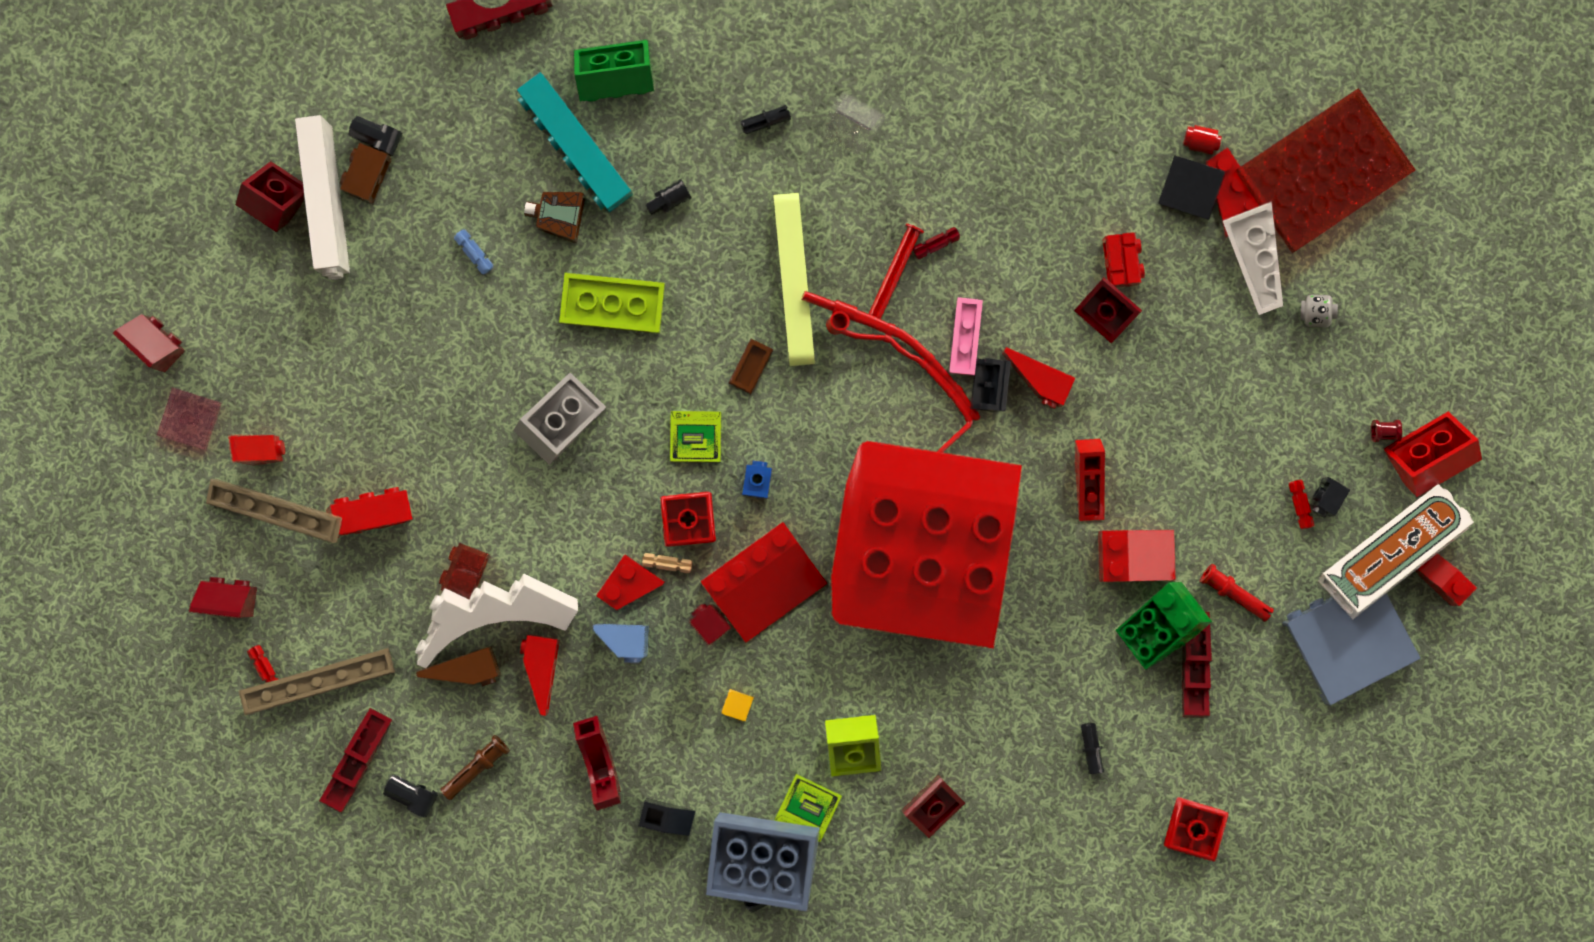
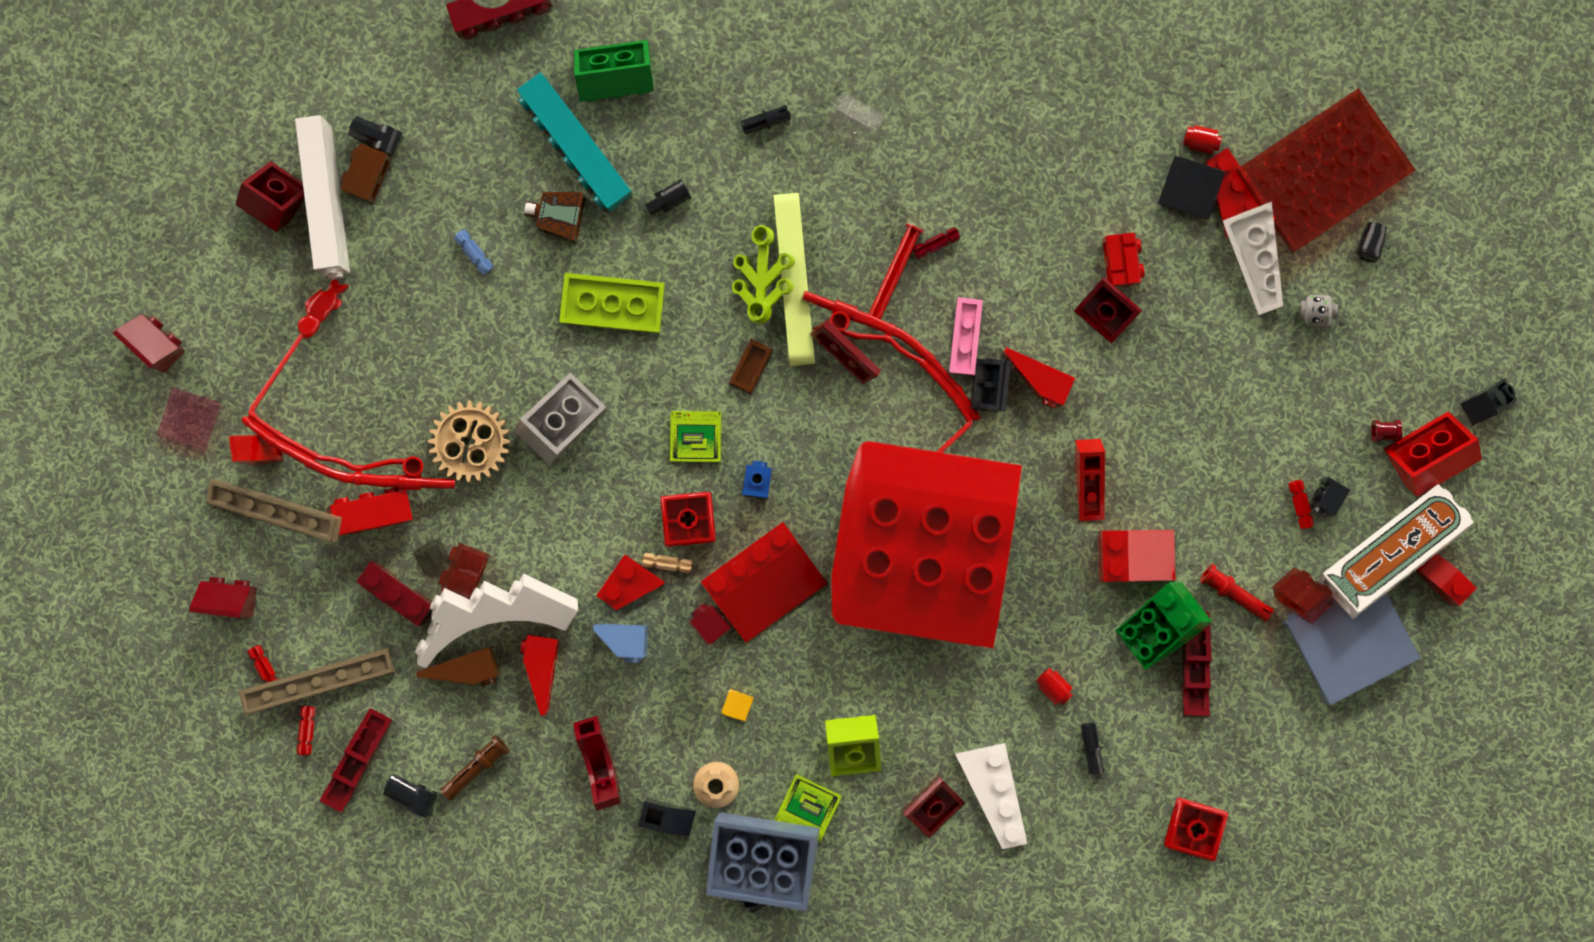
none -> red piece [241,279,455,490]
none -> red axle [296,705,316,756]
none -> dark red arch [356,561,433,627]
none -> clear smoke slope [413,538,451,574]
none -> tan gear [428,401,511,483]
none -> tan piece [693,762,739,808]
none -> lime plant [732,225,795,324]
none -> dark red tile [810,320,881,384]
none -> white wing [955,743,1027,849]
none -> red brick [1035,667,1073,705]
none -> clear red brick [1272,568,1334,624]
none -> black piece [1357,222,1387,263]
none -> black slope [1460,378,1517,426]

